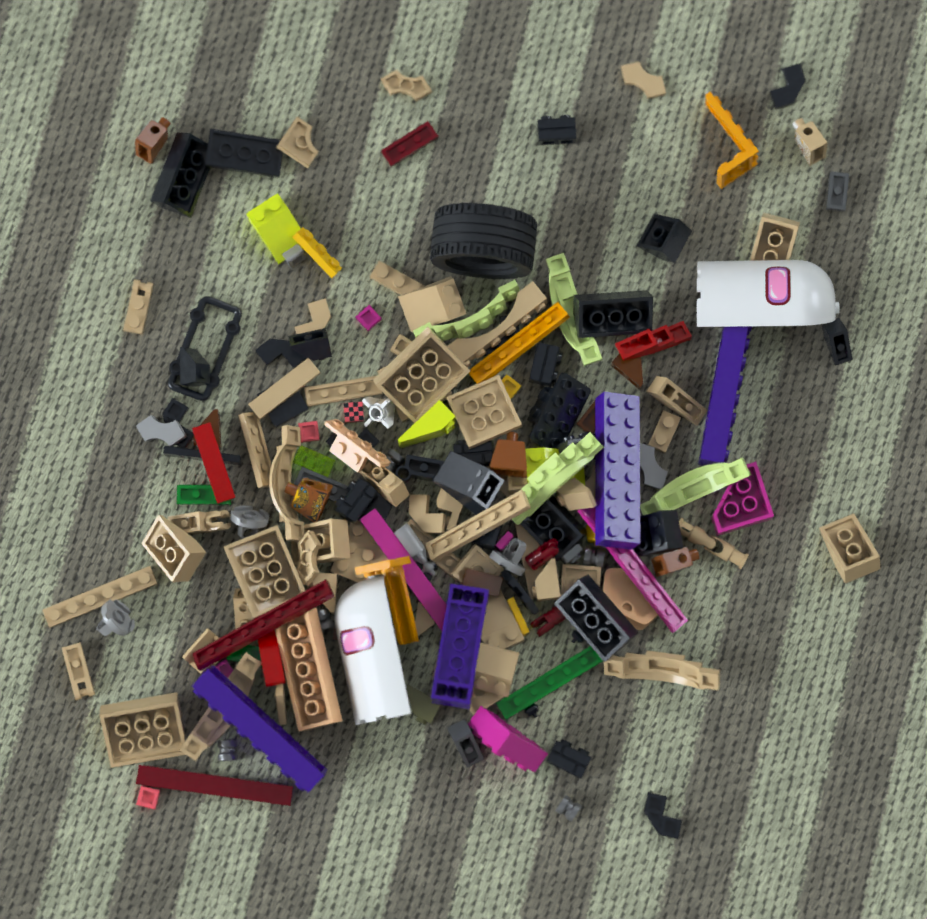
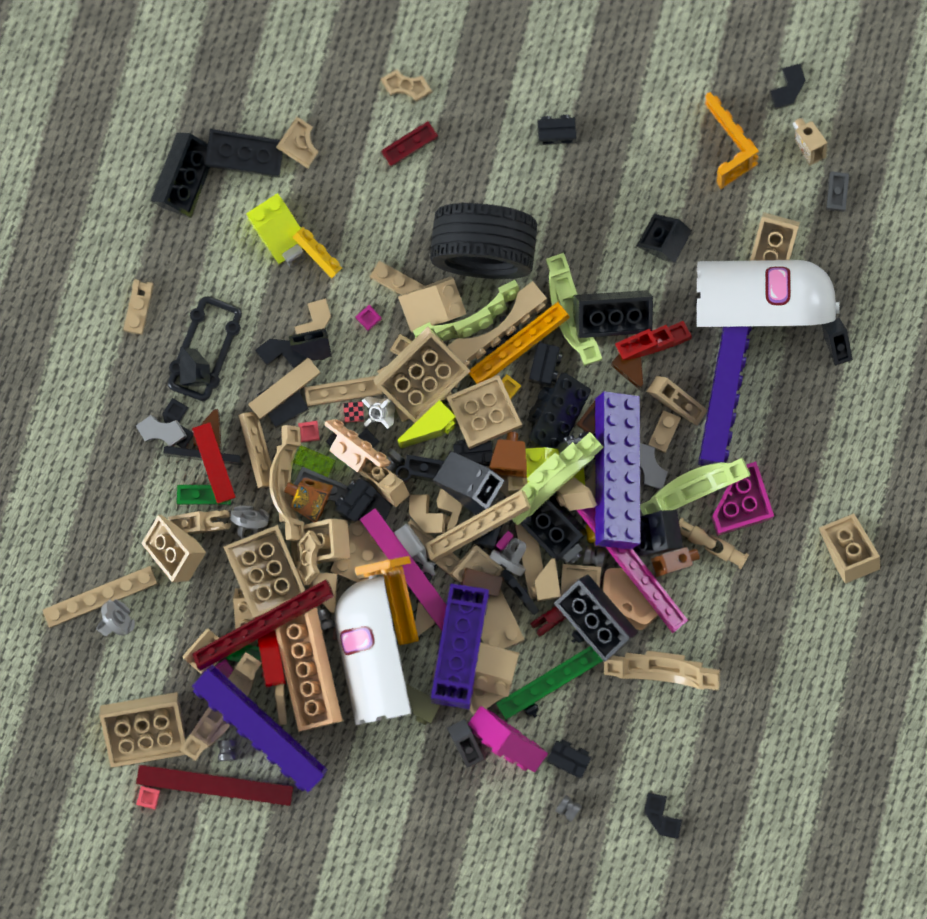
tan plate [62,643,95,700] -> none
dark orange torso [135,117,171,164] -> none
yellow tile [507,597,530,637] -> none
dark red hinge [525,538,559,571] -> none
tan tile [621,62,666,99] -> none

